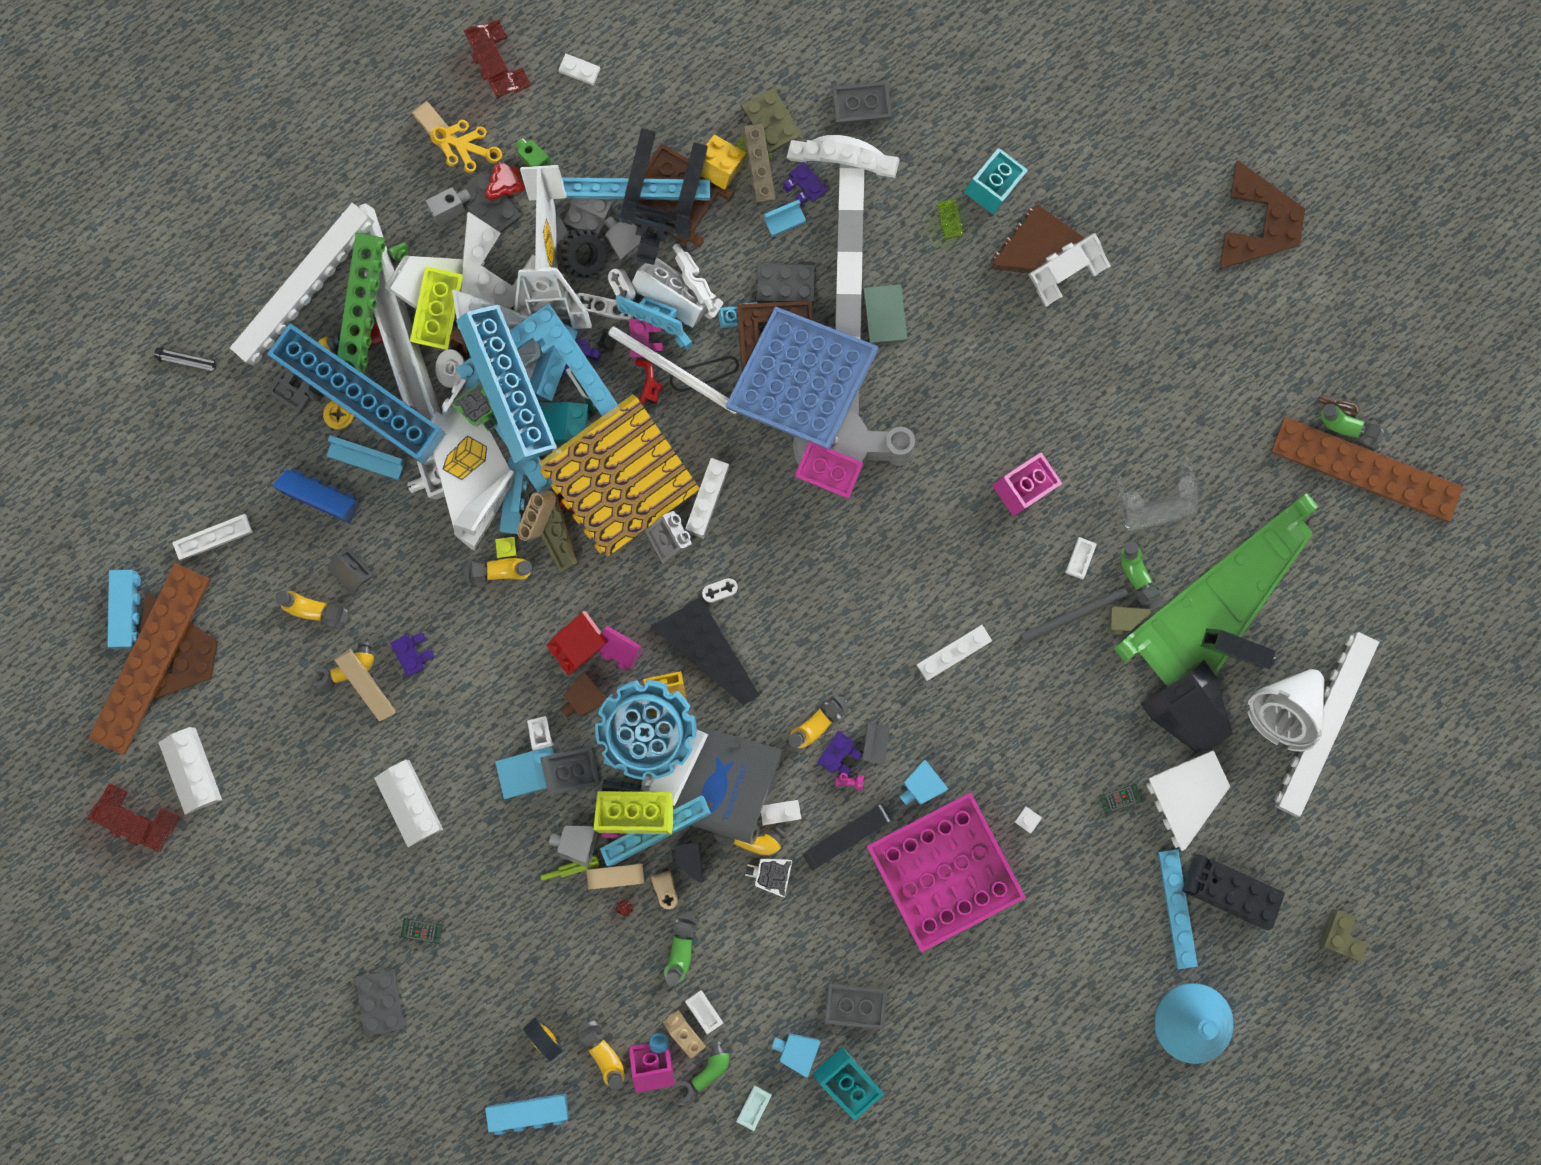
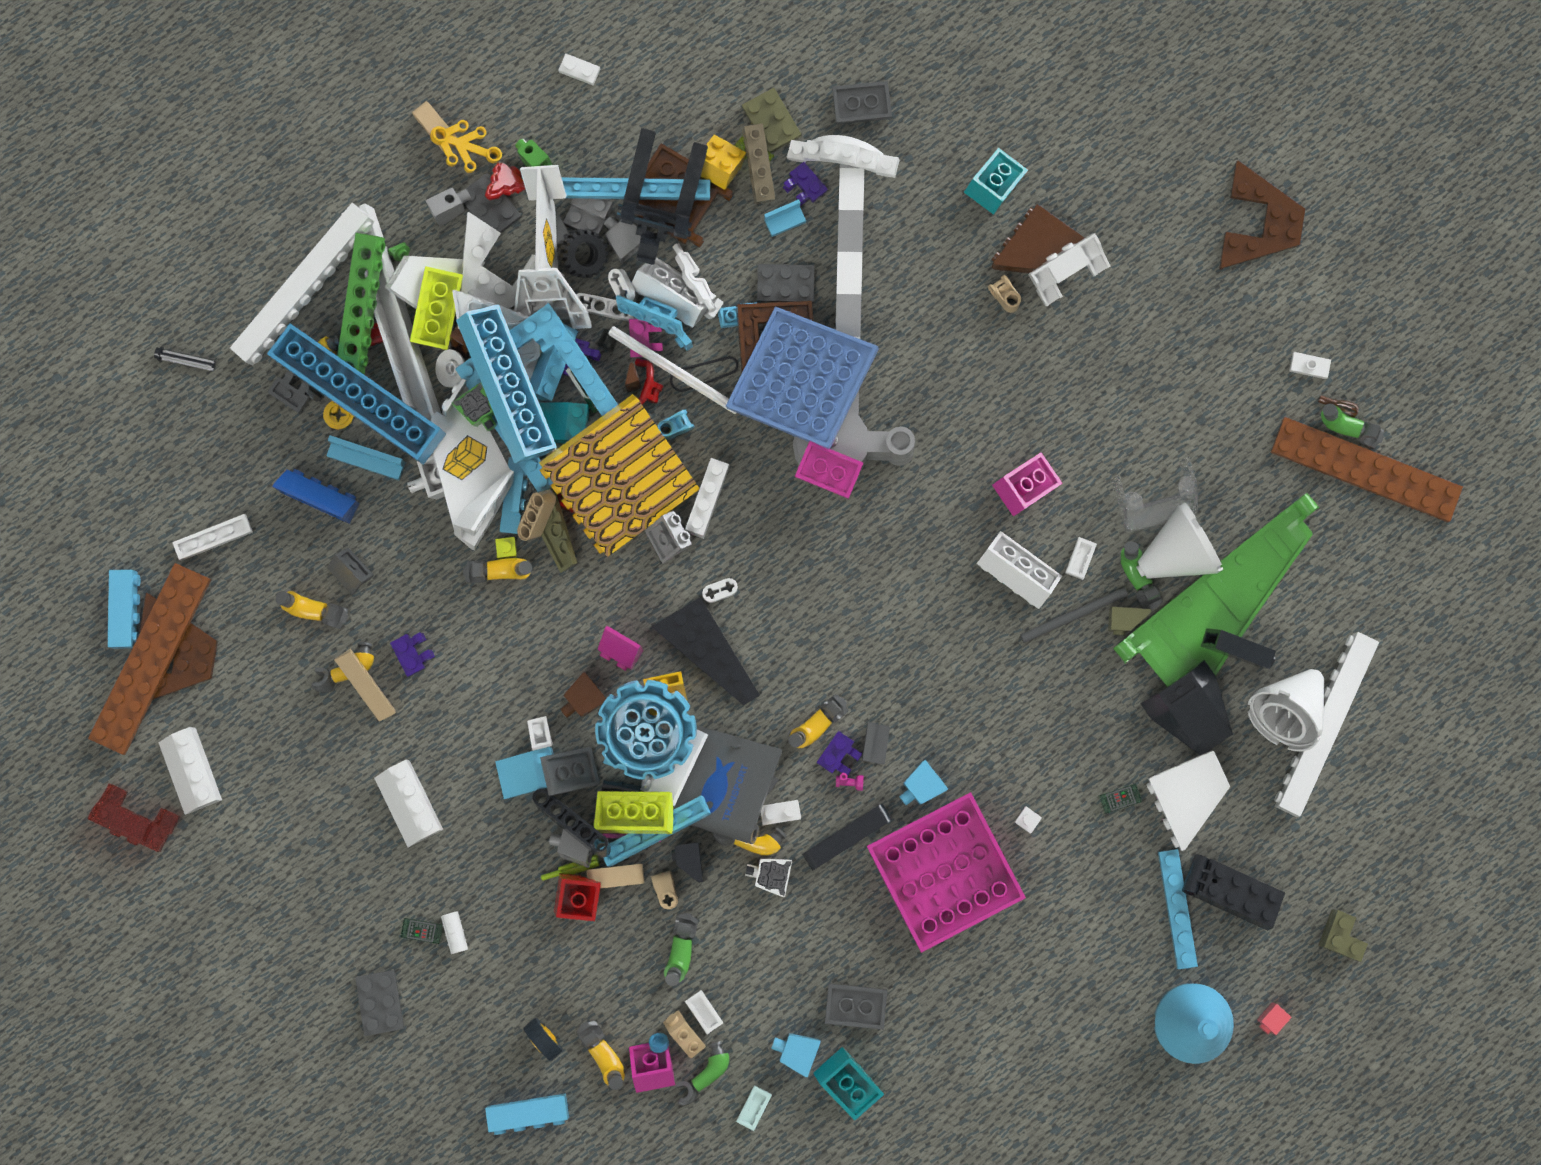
clear red bracket [463,19,531,99] -> none
red slope [546,611,608,676] -> none
clear red plate [615,900,634,917] -> none
sand green tile [863,284,908,344] -> none
white plate [917,625,992,681] -> none
clear neon green plate [936,199,963,240] -> none
none -> white axle [441,911,468,954]
none -> black beam [532,789,611,858]
none -> red slope [554,873,601,921]
none -> reddish brown slope [625,363,641,393]
none -> medium azure piece [658,410,695,440]
none -> white slope [977,531,1062,609]
none -> tan piece [988,275,1021,313]
none -> white cone [1136,503,1224,579]
none -> coral brick [1257,1002,1292,1035]
none -> white plate [1289,352,1331,379]

